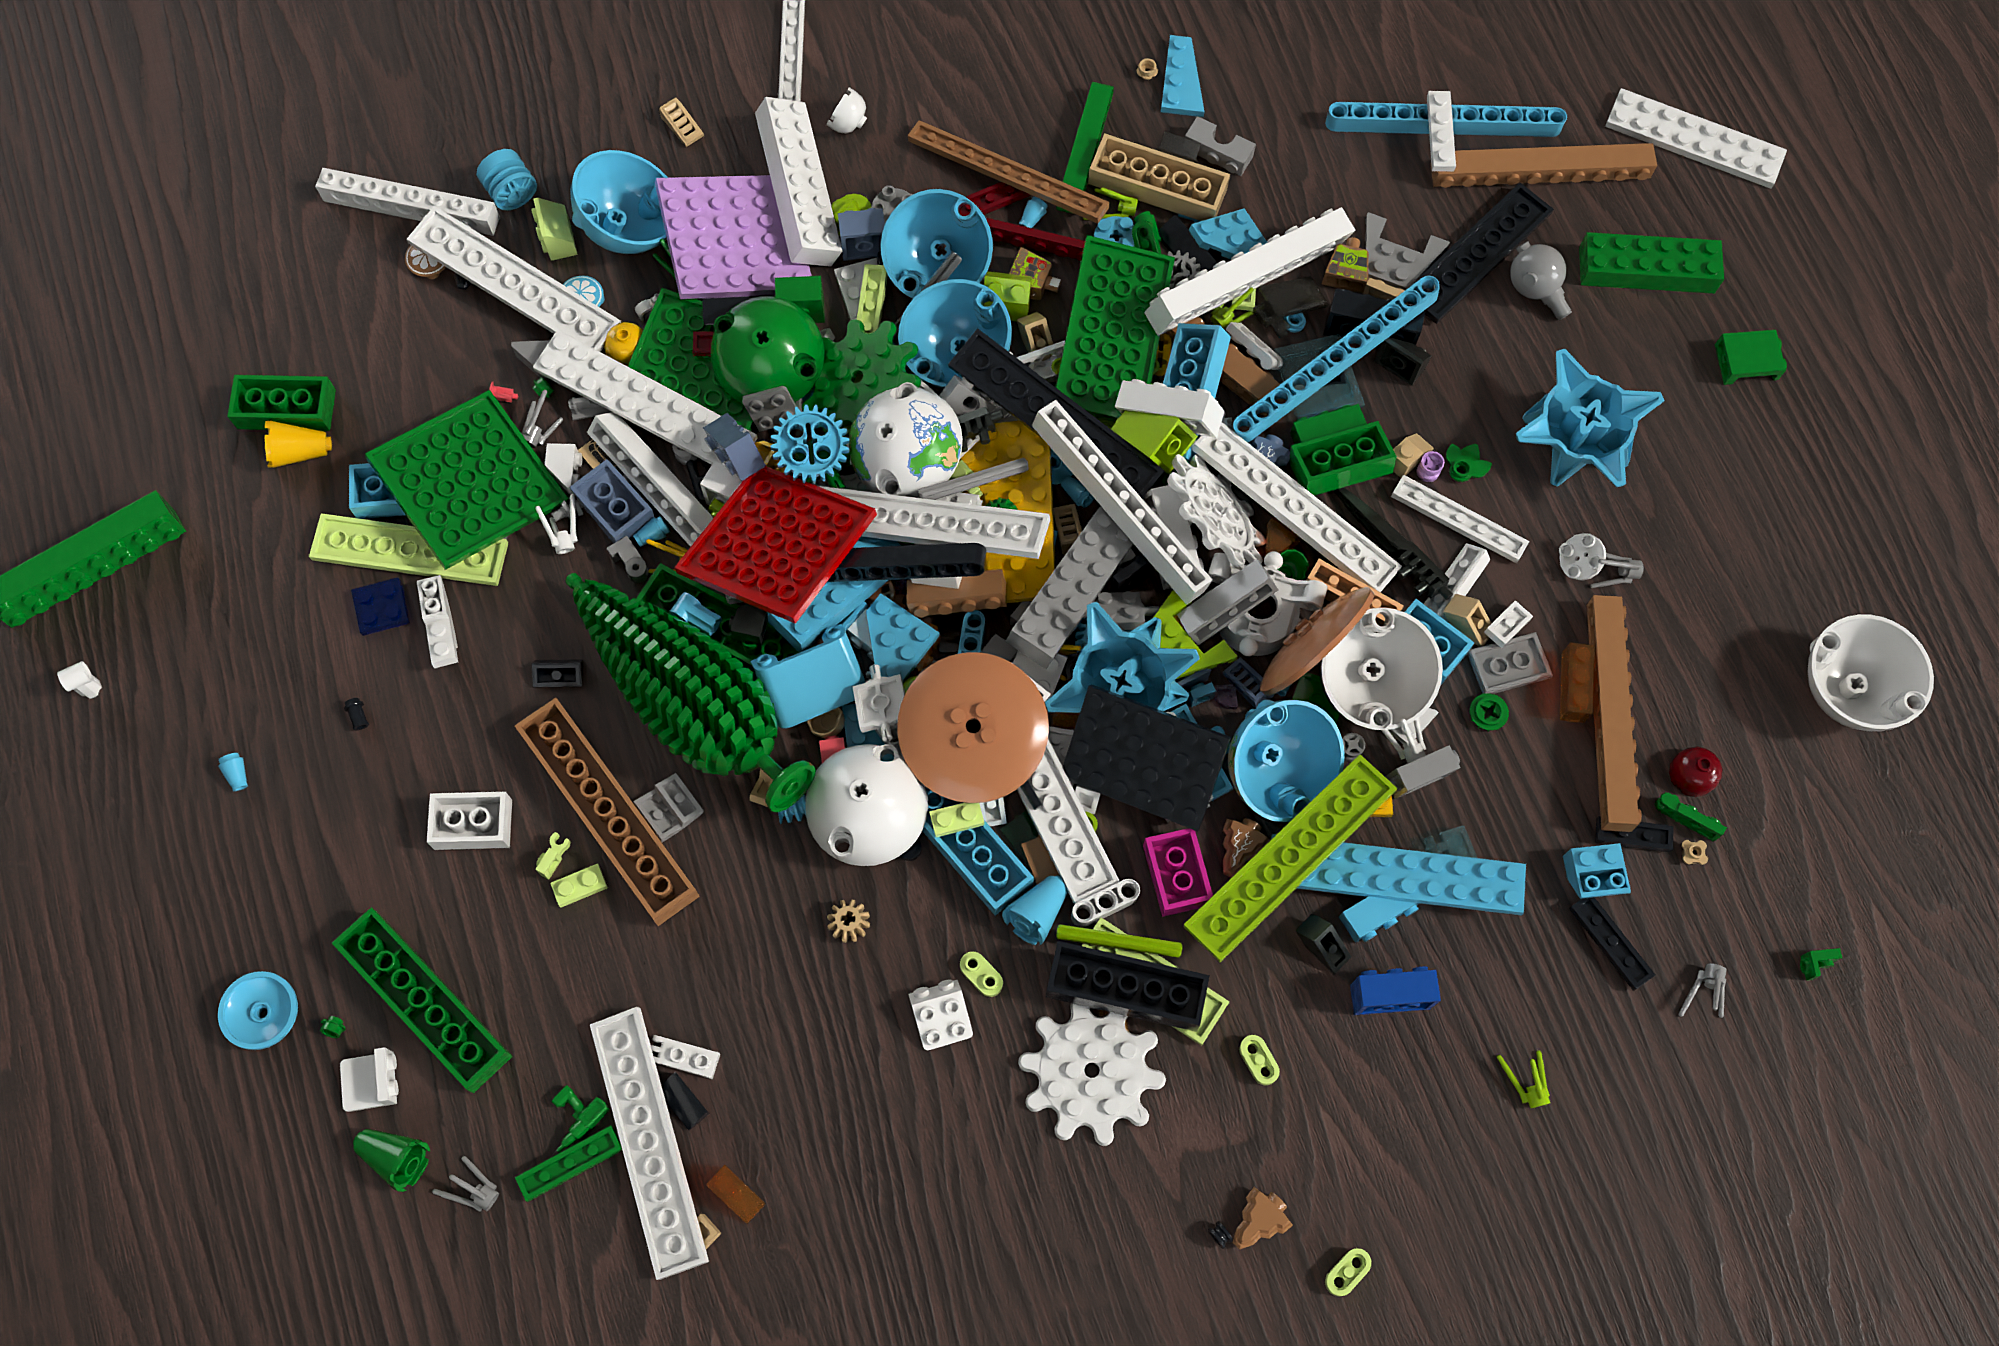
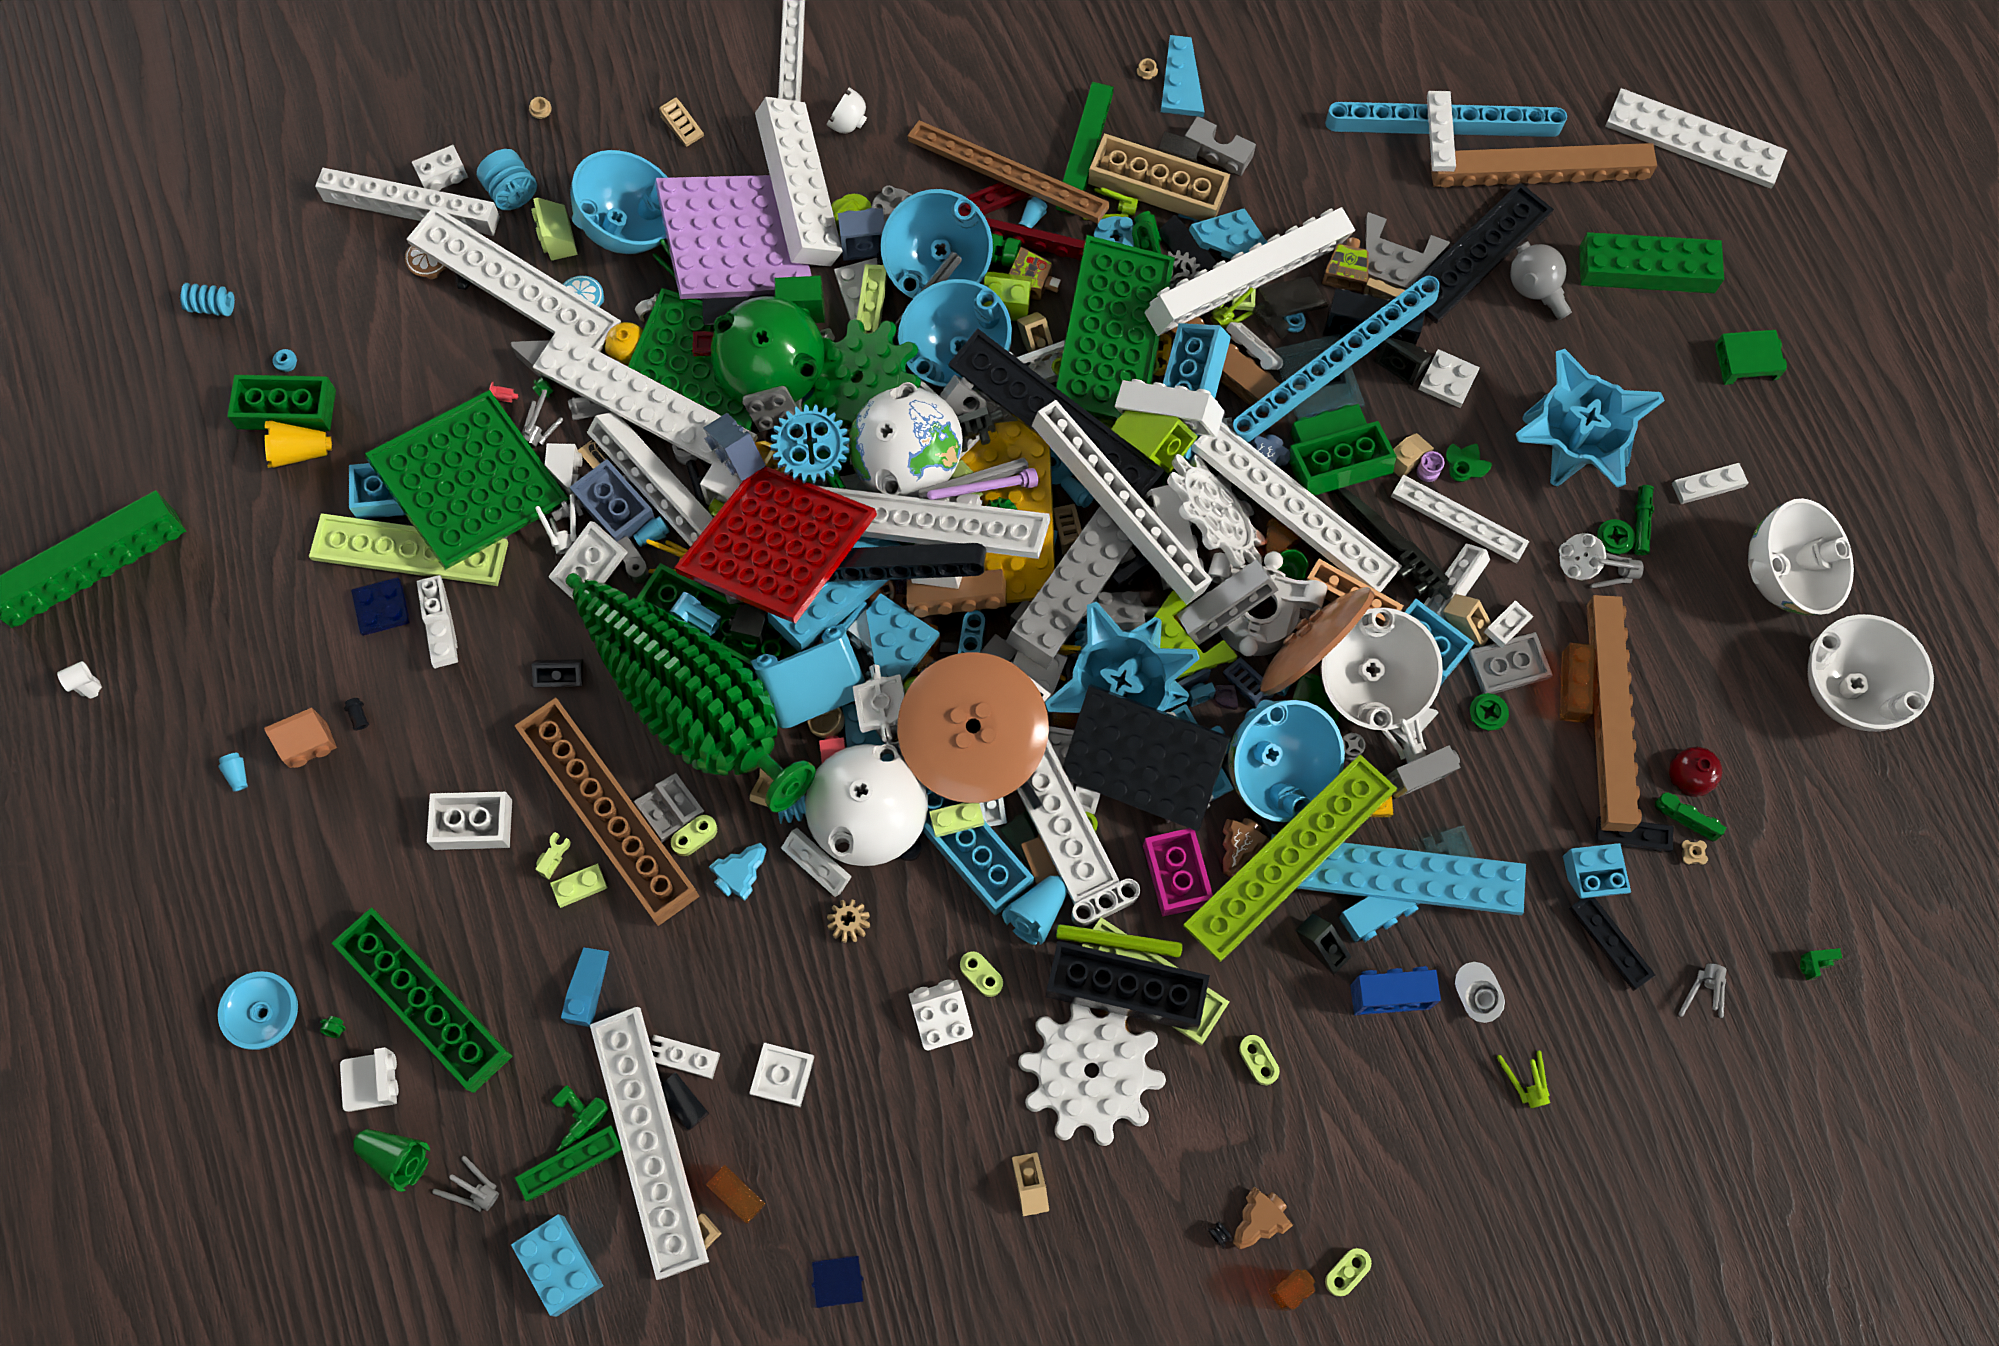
none -> medium azure piece [180,283,235,316]
none -> nougat slope [264,708,337,768]
none -> medium azure plate [273,349,297,372]
none -> white brick [412,145,468,191]
none -> medium azure brick [511,1214,603,1317]
none -> tan plate [529,97,552,119]
none -> white plate [549,521,628,599]
none -> dark azure slope [561,947,609,1027]
none -> yellowish green plate [671,815,717,856]
none -> medium azure rock [709,843,767,901]
none -> white plate [749,1043,814,1107]
none -> white plate [781,828,852,897]
none -> clear blue piece [812,1256,864,1308]
none -> lavender piece [927,468,1038,500]
none -> green wheel [990,233,1021,268]
none -> tan slope [1012,1152,1049,1216]
none -> clear orange brick [1268,1269,1315,1311]
none -> white plate [1418,349,1480,408]
none -> white piece [1455,962,1505,1023]
none -> green gear [1597,519,1635,556]
none -> green pin [1634,485,1654,555]
none -> white plate [1672,463,1748,504]
none -> white piece [1748,499,1854,616]

